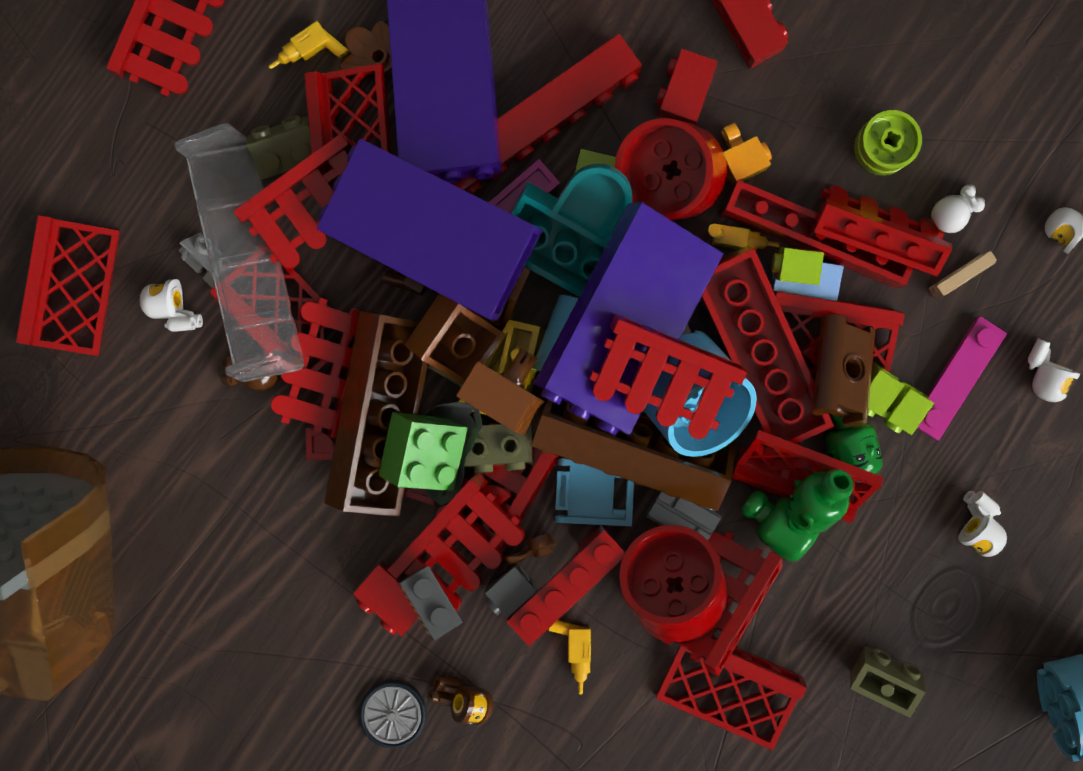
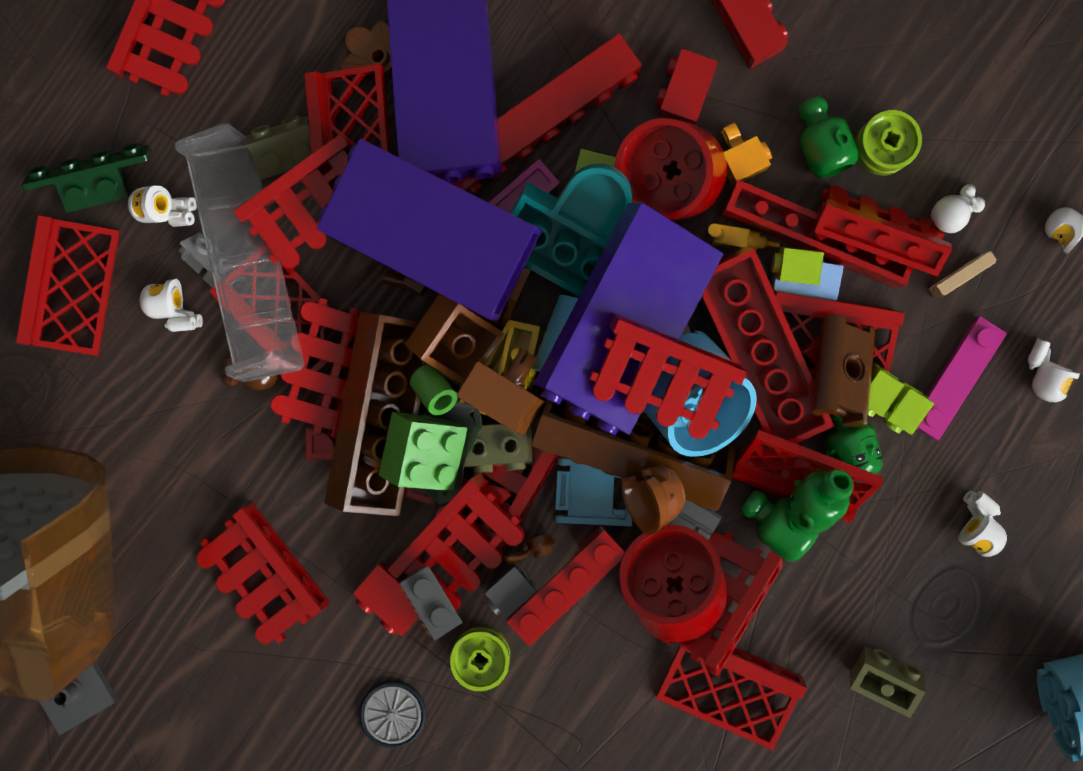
yellow piece [269,21,350,69] -> none
reddish brown piece [427,675,494,725] -> none
yellow piece [549,620,591,695] -> none
none -> dark green bracket [21,143,152,213]
none -> dark grey tile [27,645,118,736]
none -> white piece [128,186,198,227]
none -> red fence [197,503,331,644]
none -> bright green brick [410,365,458,415]
none -> lime wheel [450,625,510,691]
none -> dark orange helmet [622,465,686,535]
none -> green piece [798,96,859,179]

